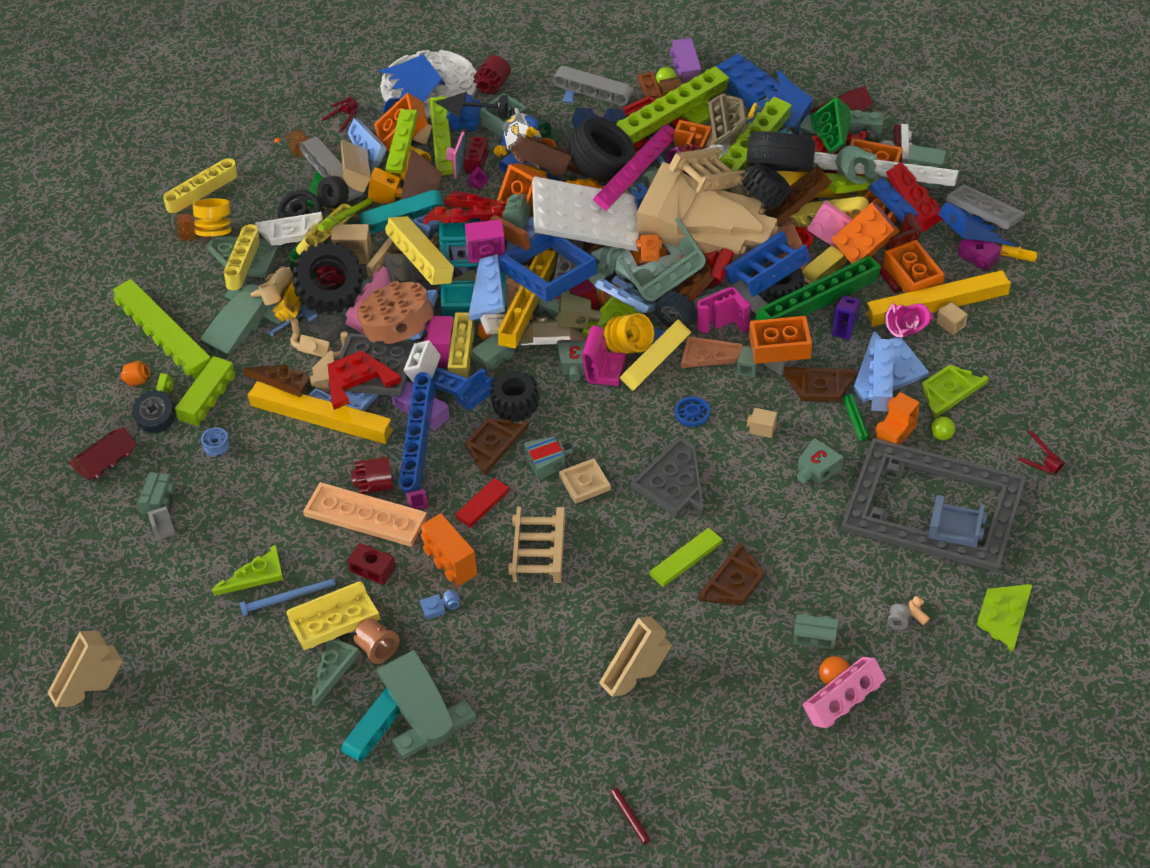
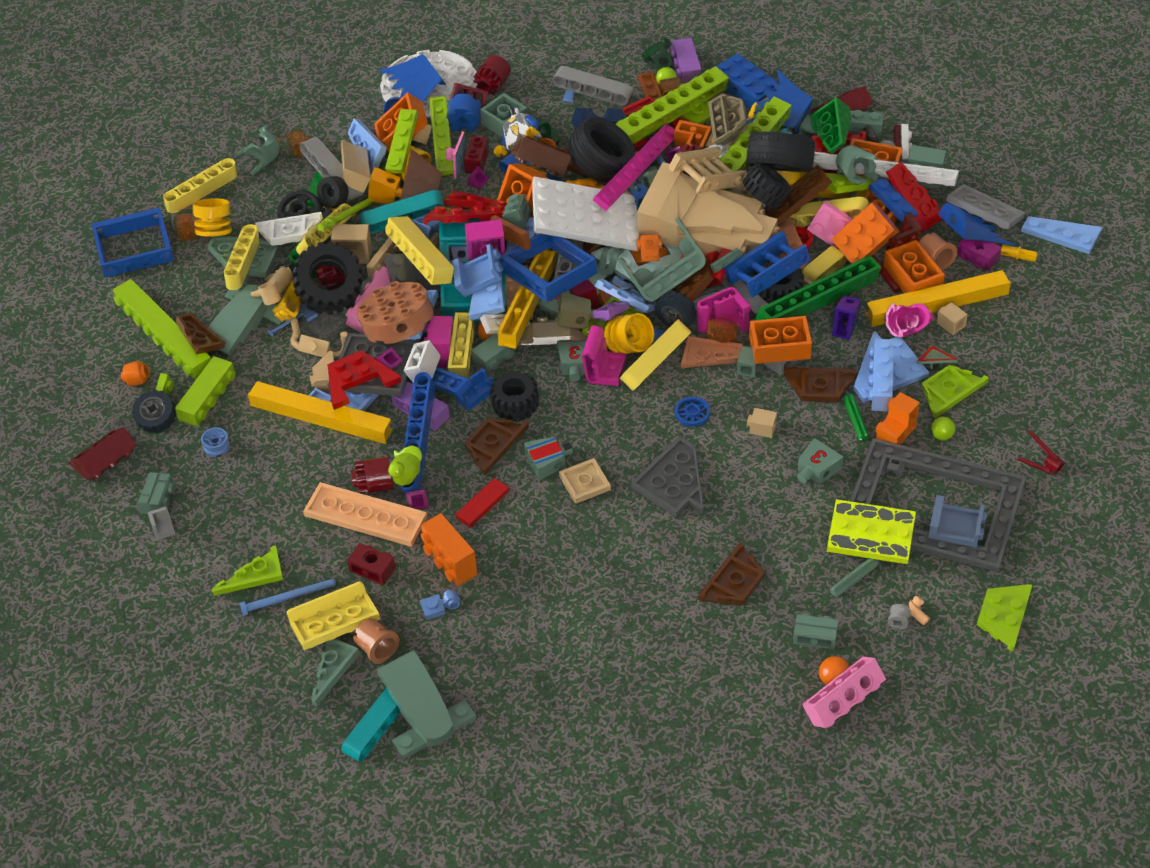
tan brick [48,631,123,707] -> none
reddish brown wing [243,364,310,397] -> none
dark red plant [322,96,358,133] -> none
black piece [436,91,509,119] -> none
tan fence [509,507,565,583] -> none
tan brick [599,616,672,697] -> none
dark red bar [610,788,650,845] -> none
lime tile [650,528,723,587] -> none
none -> blue window [91,207,174,278]
none -> reddish brown wing [175,313,226,354]
none -> sand green piece [236,124,280,175]
none -> magenta slope [376,347,403,370]
none -> lime hair [388,445,422,486]
none -> dark red brick [450,82,489,108]
none -> medium blue panel [452,244,503,297]
none -> medium lavender plate [593,302,629,321]
none -> dark green tile [642,38,673,69]
none -> clear orange brick [707,318,738,343]
none -> sand green axle [710,248,742,273]
none -> neon yellow plate [827,499,916,564]
none -> sand green axle [830,558,879,597]
none -> sand green piece [917,346,958,369]
none -> nougat piece [919,232,957,270]
none -> light blue wing [1021,216,1102,254]

